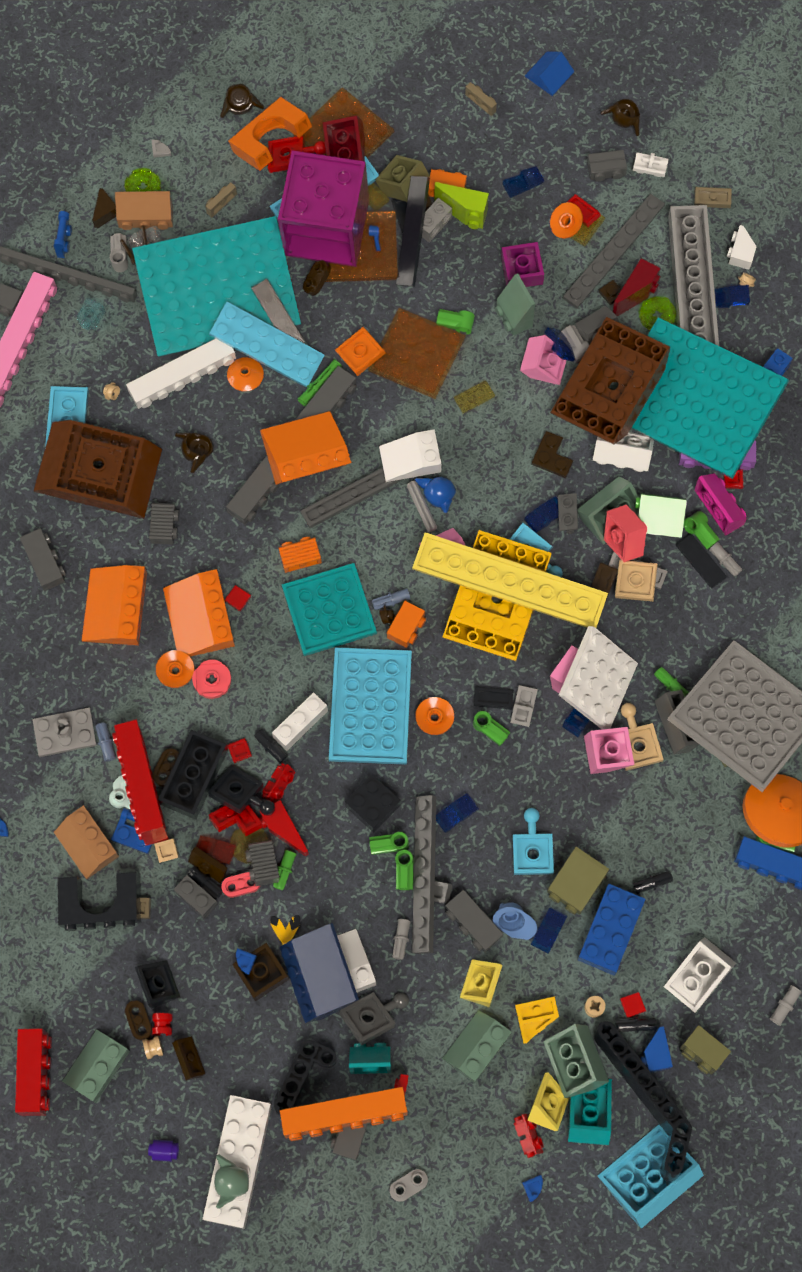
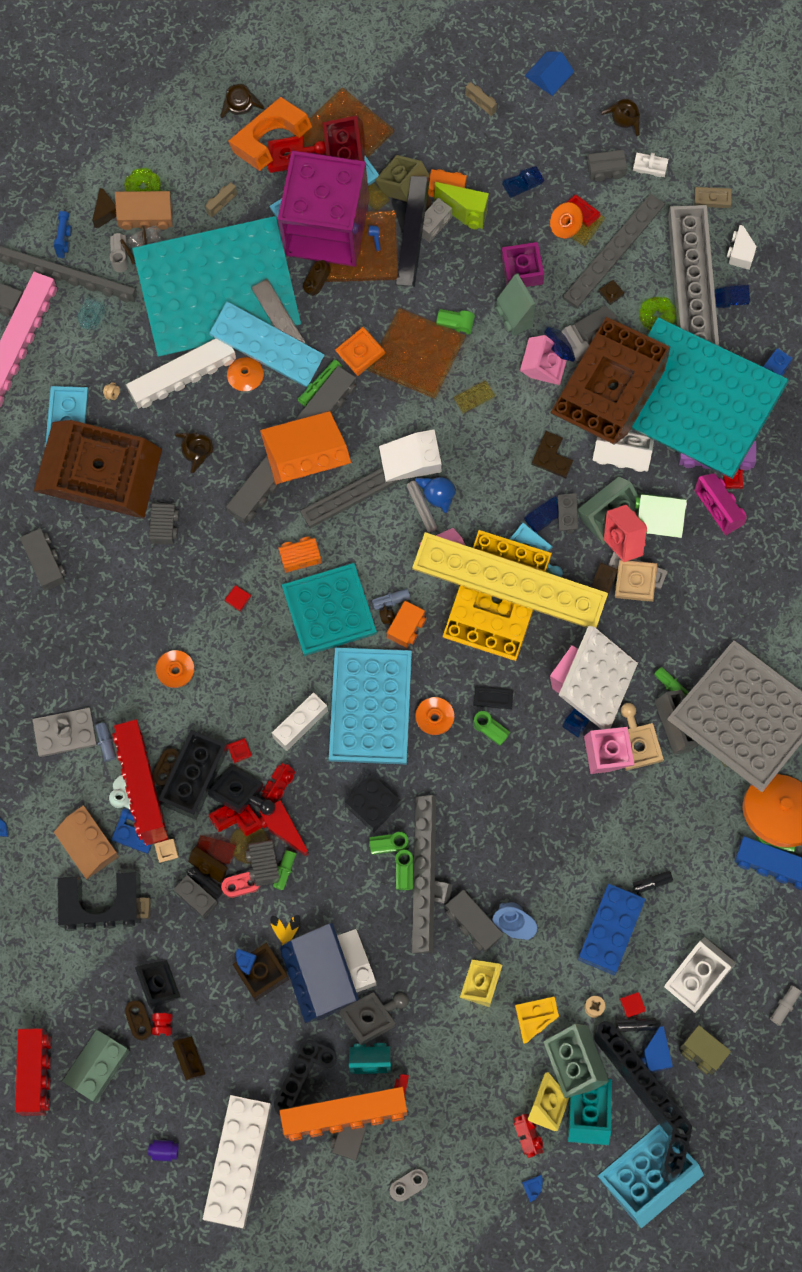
orange slope [82,565,147,646] -> none
tan wheel [143,1036,164,1060] -> none
light grey tile [151,140,171,158] -> none
orange slope [163,569,235,657] -> none
coral plate [192,660,231,699] -> none
sand green piece [214,1154,249,1209] -> none
black axle [255,729,288,764] -> none
light grey axle [392,919,411,960] -> none
clear blue slope [436,793,479,833] -> none
sand green slope [442,1010,512,1084] -> none
light grey slope [510,685,538,727] -> none
medium azure plate [513,808,554,875] -> none
clear blue slope [531,907,568,954] -> none
olive slope [547,847,609,915] -> none
dark red slope [612,258,661,317] -> none
black tile [676,534,727,589] -> none
bright green piece [683,511,720,550] -> none
light grey axle [709,542,742,576] -> none
tan plate [738,273,756,289] -> none

